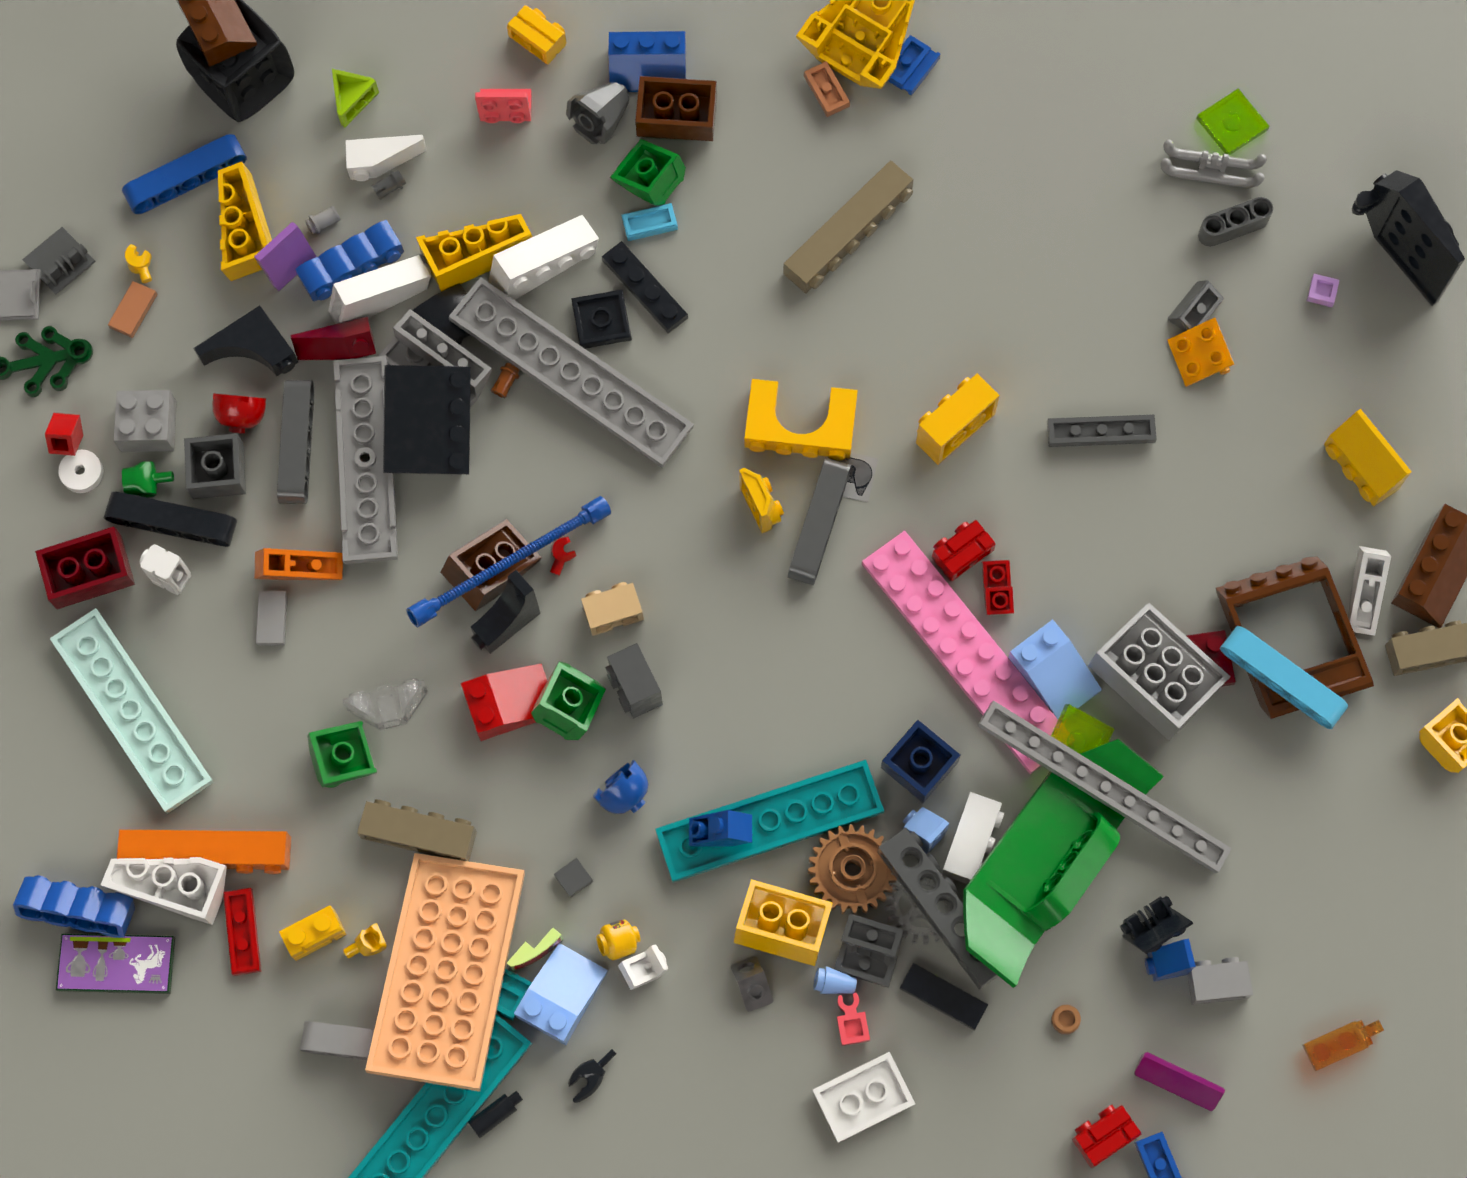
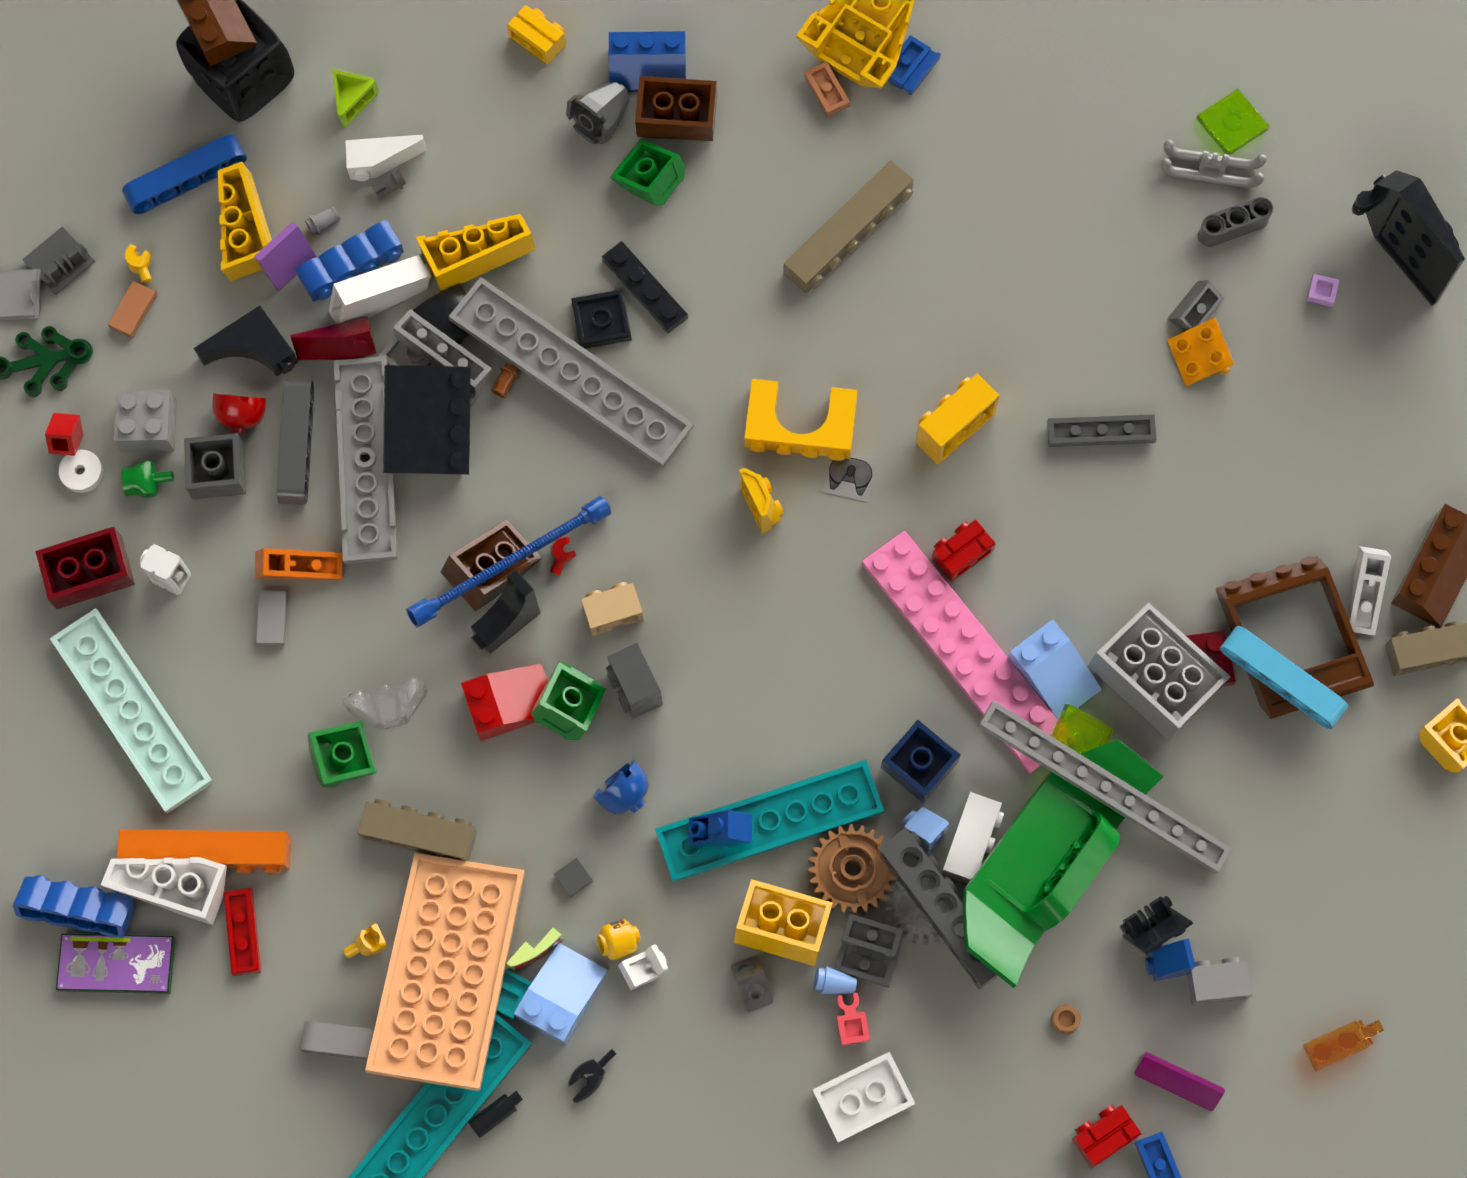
black beam [104,492,237,547] -> none
yellow brick [279,905,347,961] -> none
coral bracket [475,89,532,123] -> none
white wedge [488,215,599,300] -> none
medium azure tile [621,203,678,241] -> none
dark grey beam [788,458,852,586] -> none
black tile [899,963,988,1031] -> none
red slope [981,560,1014,615] -> none
yellow slope [1324,409,1412,507] -> none

